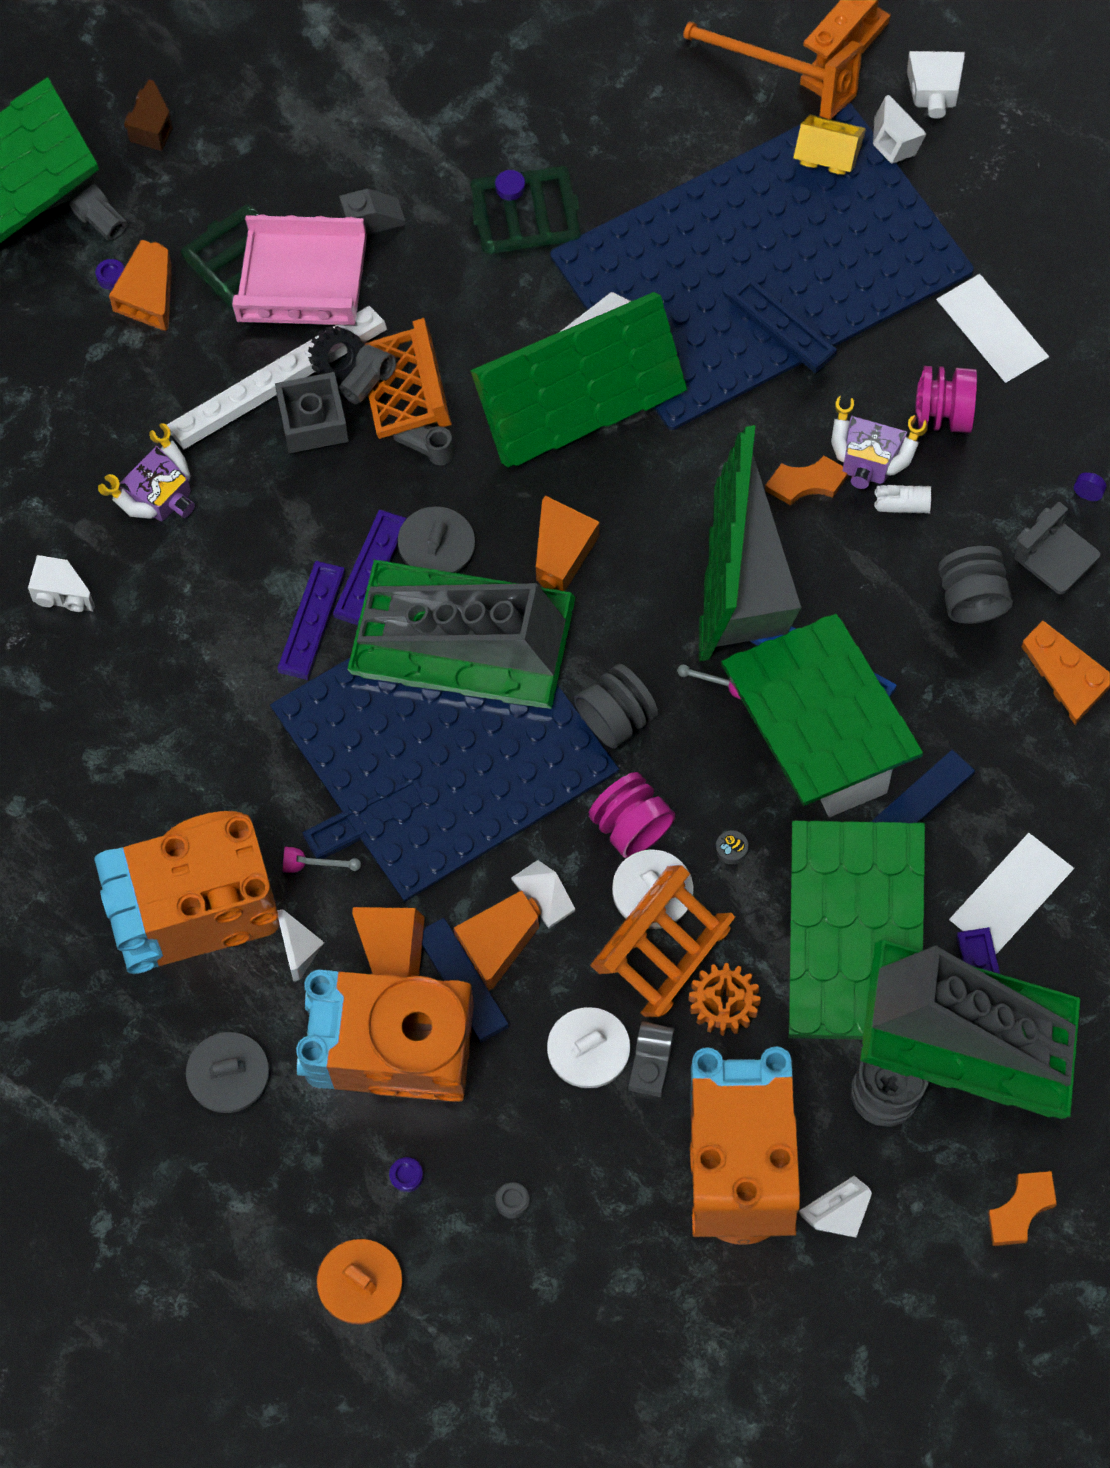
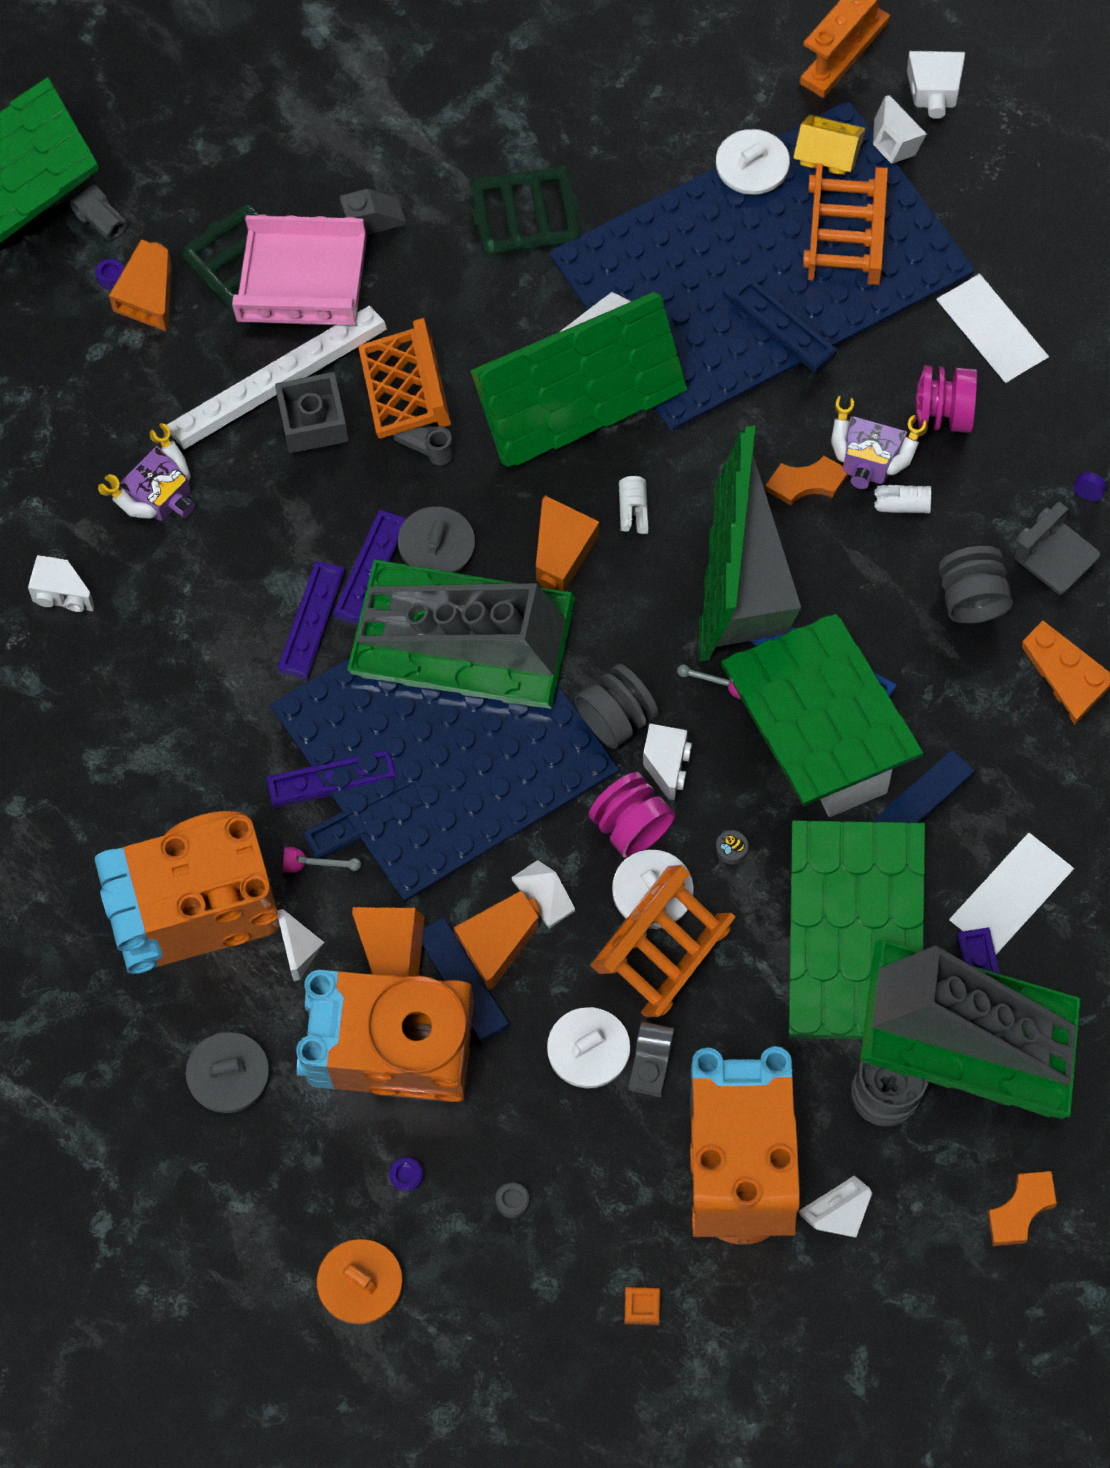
reddish brown slope [124,79,173,151] -> none
black tyre [308,326,365,384] -> none
dark grey piece [338,345,396,405] -> none
dark purple tile [495,170,525,200] -> none
orange tile [684,22,863,120] -> none
orange gear [689,963,761,1035] -> none
none -> dark purple tile [266,750,397,809]
none -> white hinge [619,476,648,534]
none -> orange tile [625,1287,660,1325]
none -> white slope [643,724,692,801]
none -> white shield [716,129,790,194]
none -> orange fence [803,163,888,285]

